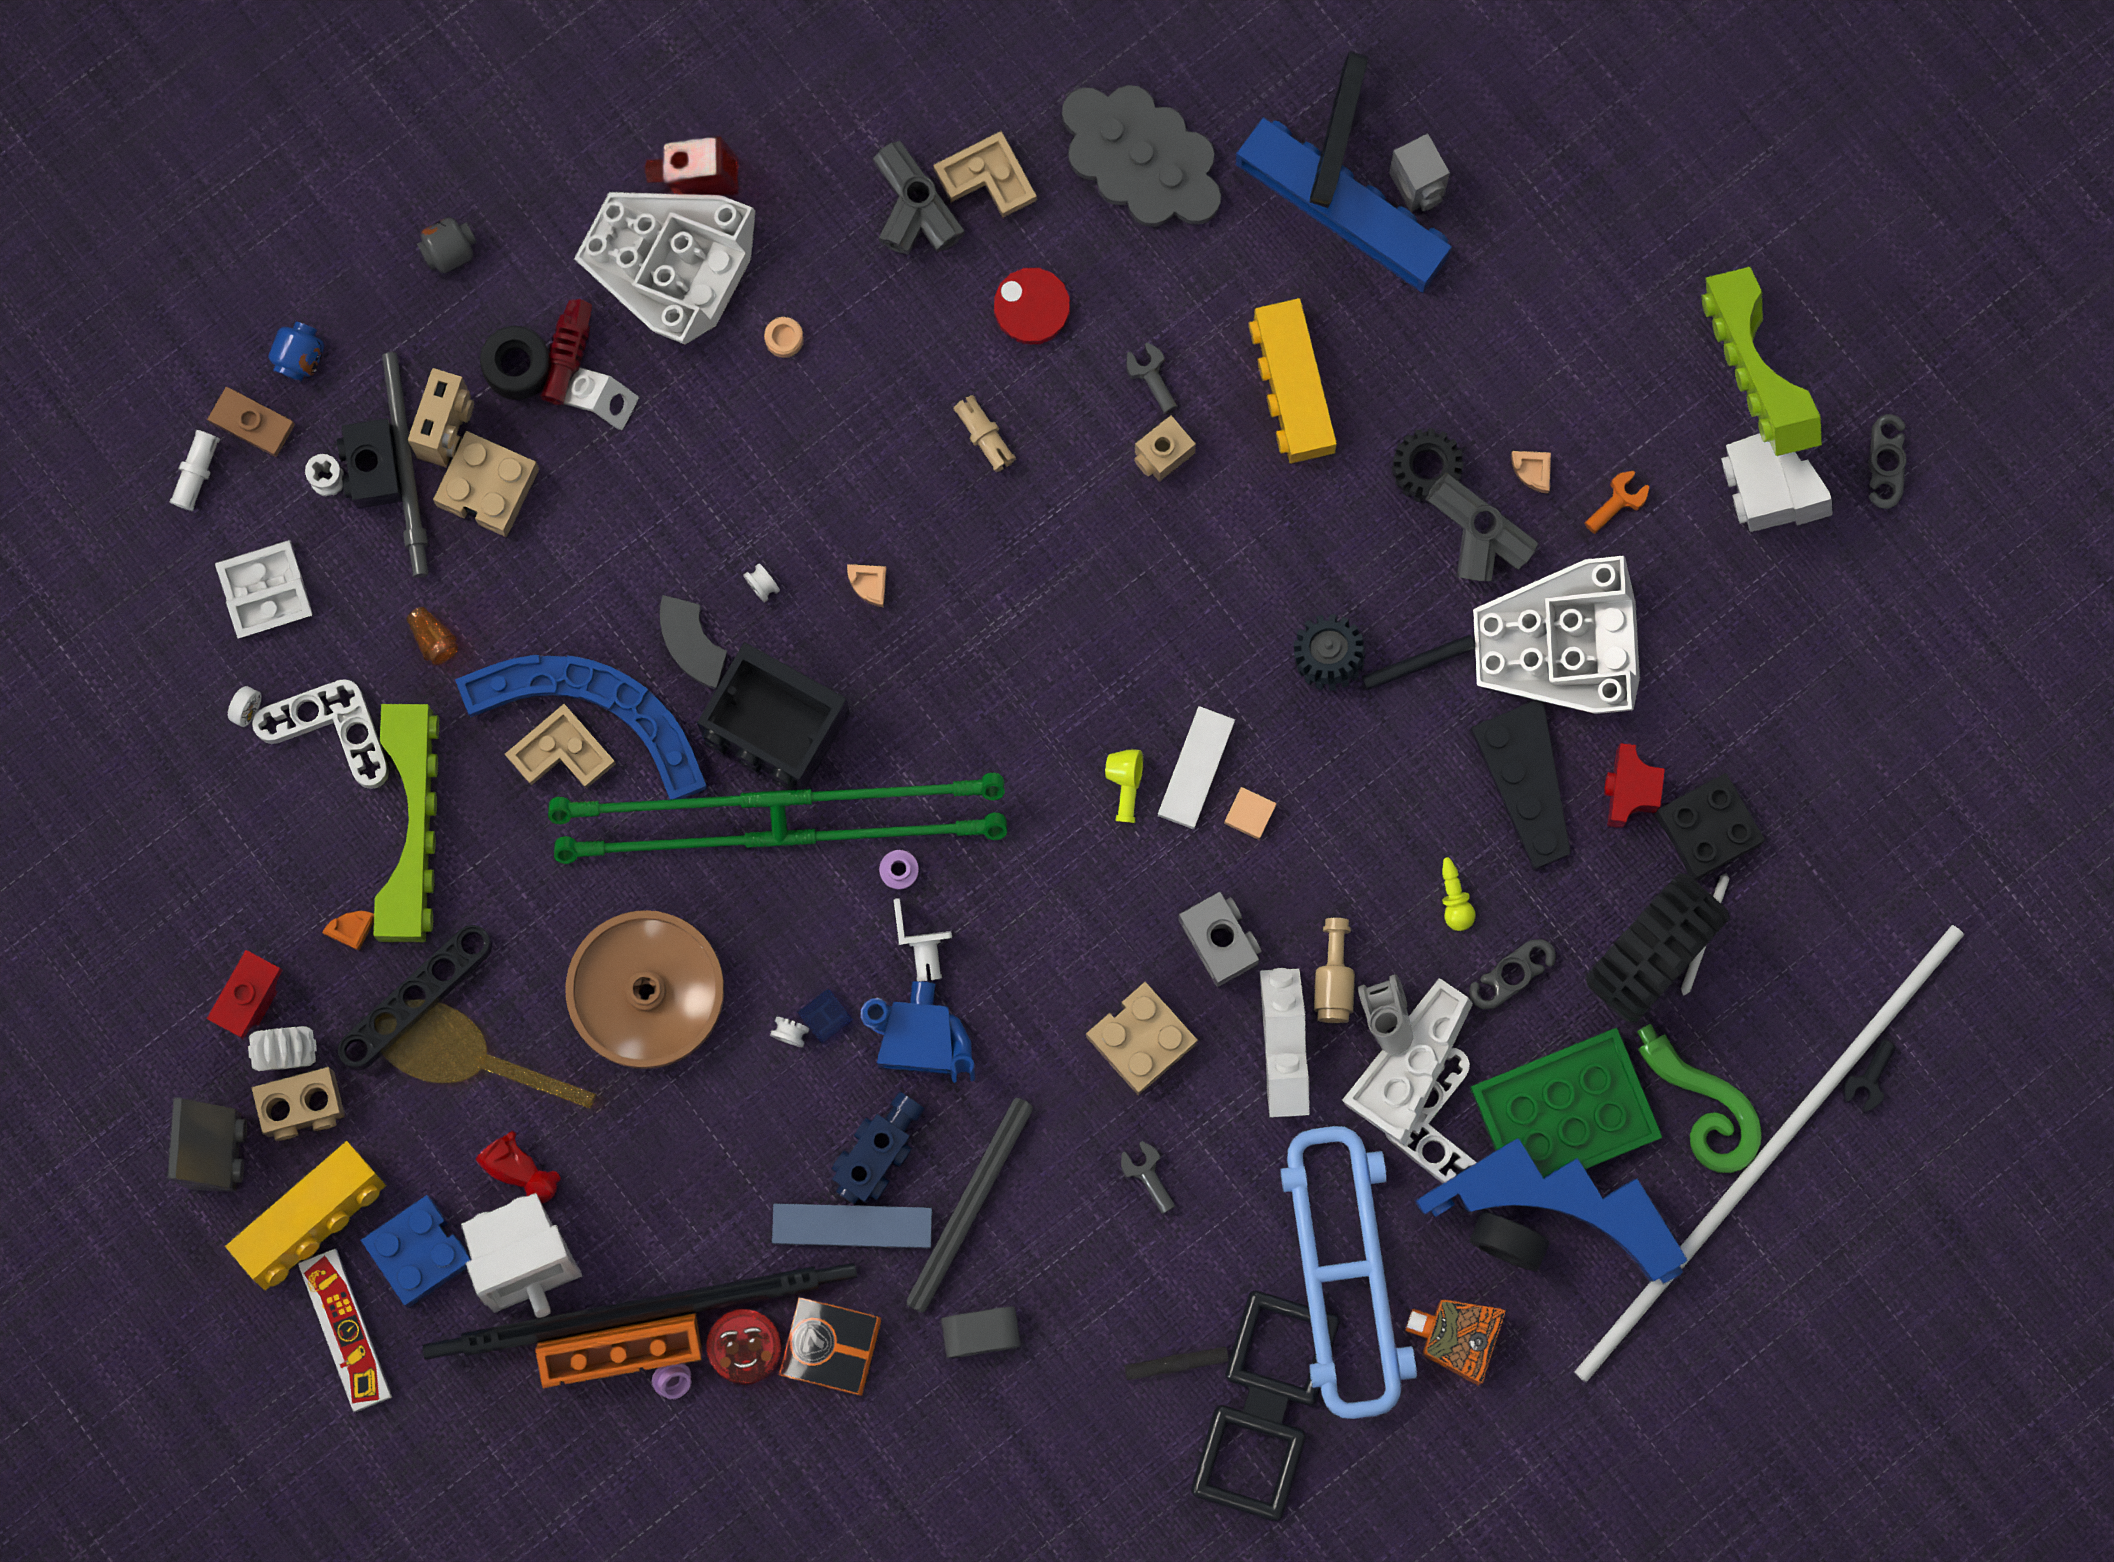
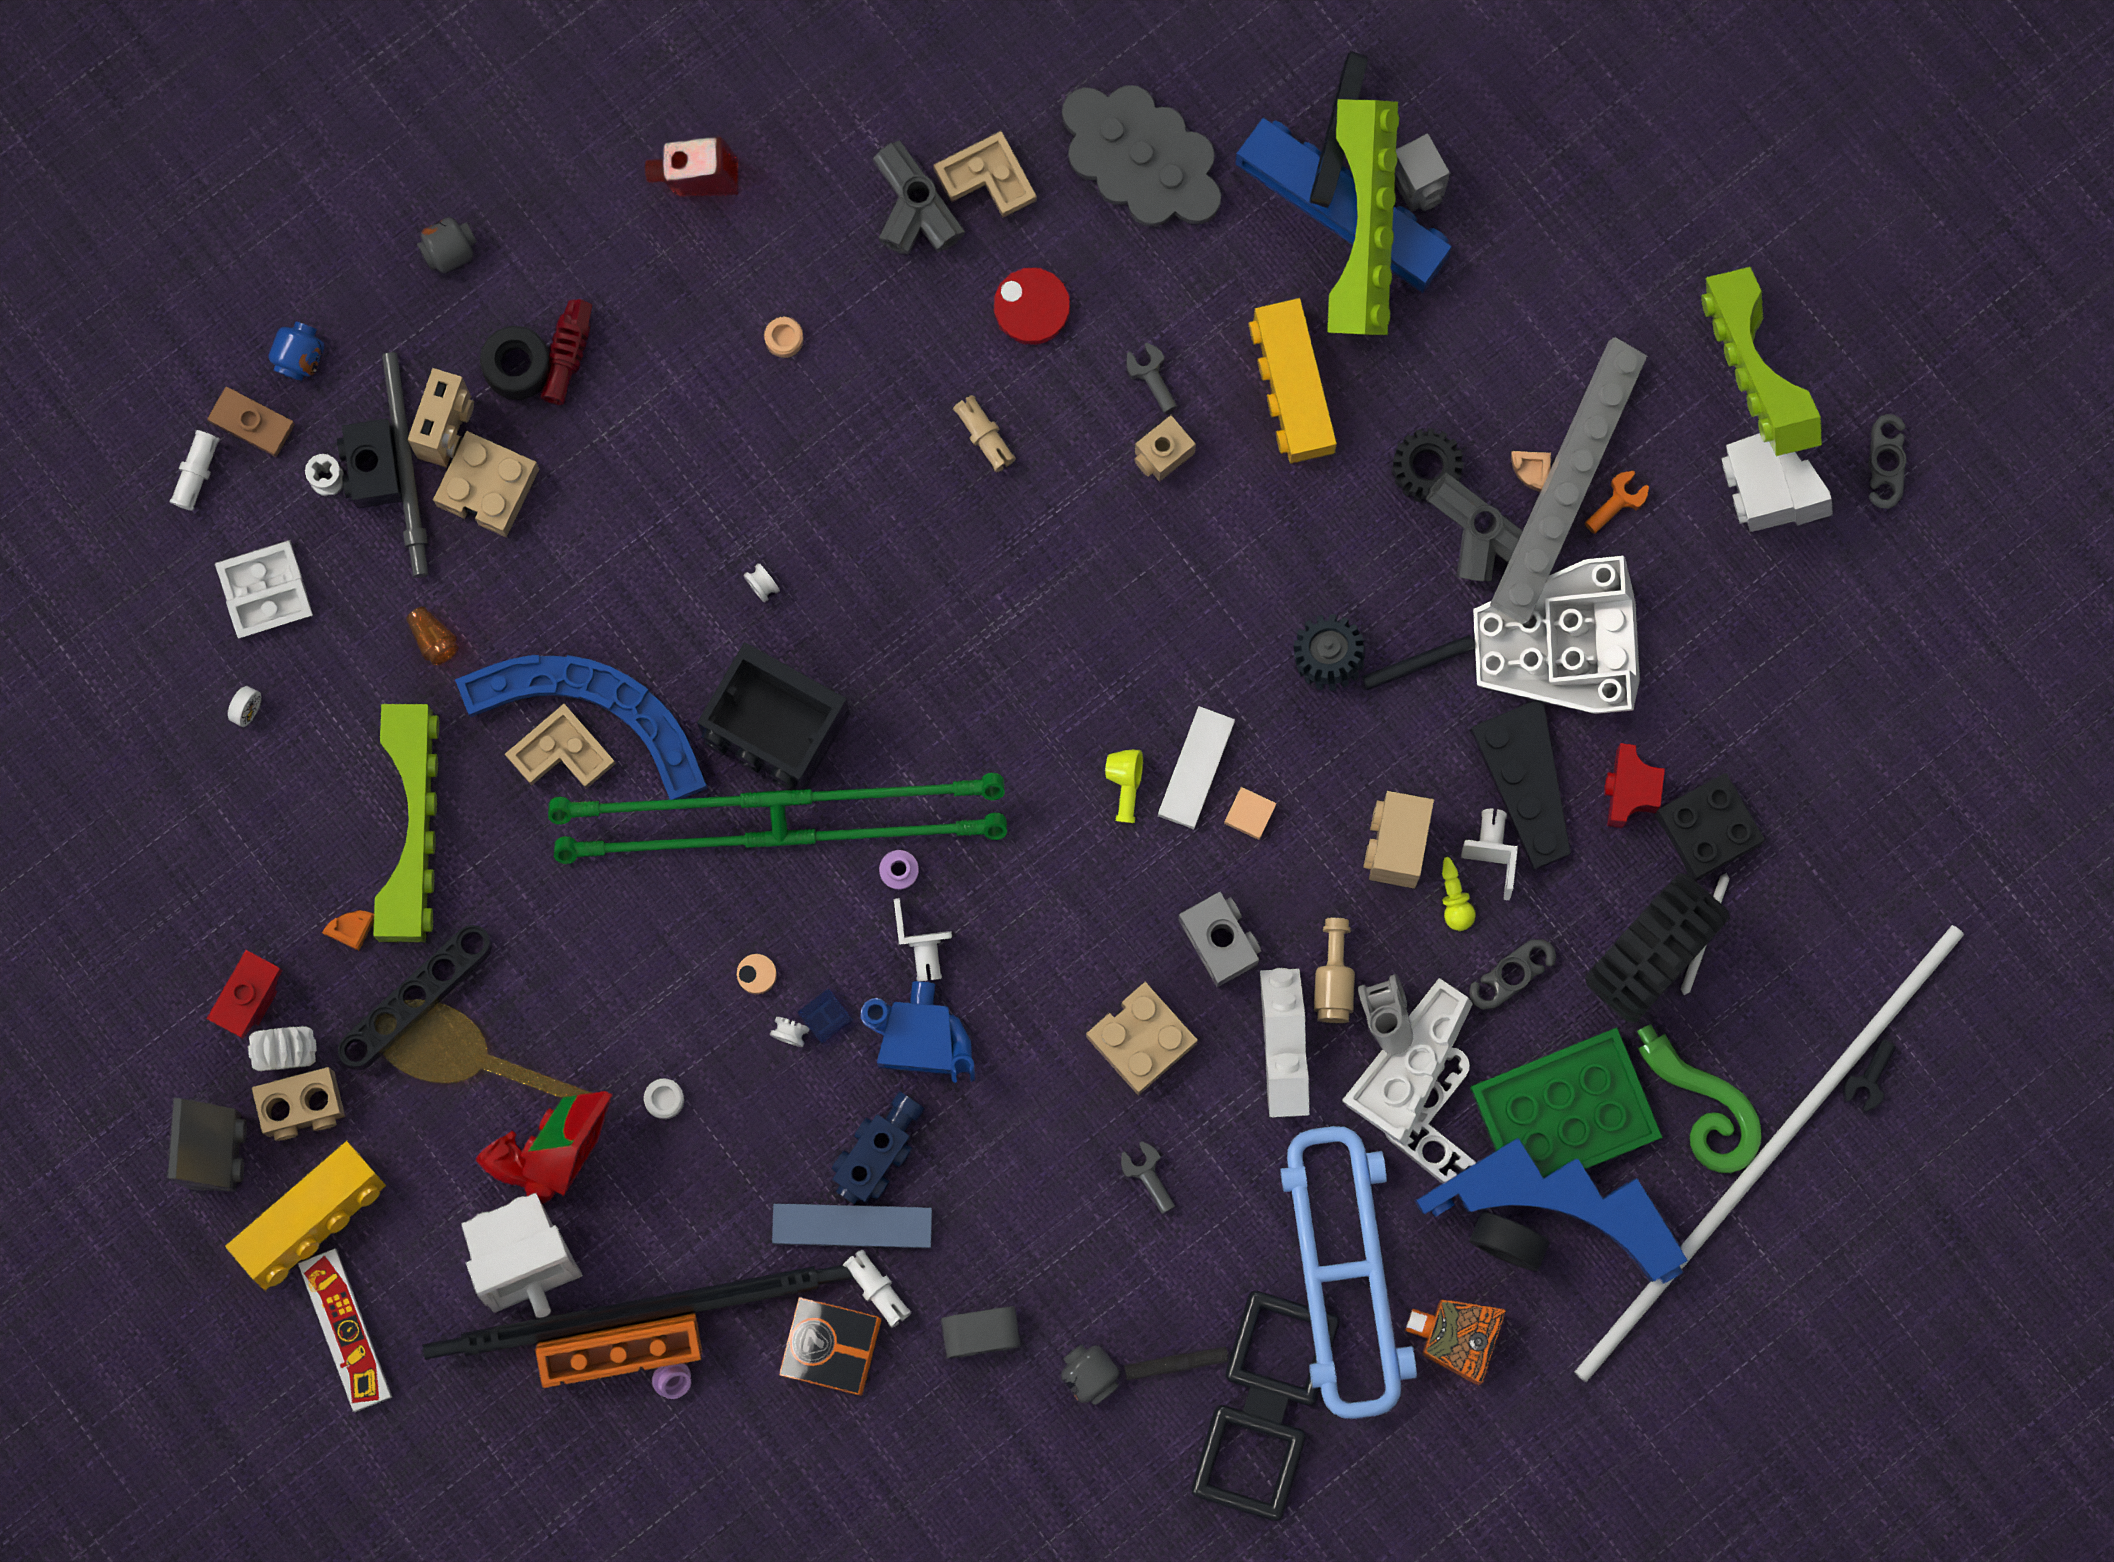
white beam [252,679,389,789] -> none
blue piece [361,1195,472,1308] -> none
white bracket [565,368,639,430] -> none
medium nougat dish [565,910,724,1069] -> none
white wedge [574,192,755,344] -> none
dark grey tile [660,595,728,690] -> none
clear red head [707,1309,782,1385] -> none
light nougat tile [847,564,886,607] -> none
dark grey axle [906,1097,1033,1313] -> none
none -> red slope [521,1091,612,1196]
none -> white tile [644,1079,684,1119]
none -> light nougat tile [737,954,777,995]
none -> white pin [843,1250,912,1328]
none -> dark grey head [1060,1344,1120,1405]
none -> lime arch [1327,99,1399,335]
none -> tan brick [1363,791,1434,888]
none -> white bracket [1461,809,1518,900]
none -> light grey plate [1490,337,1647,624]

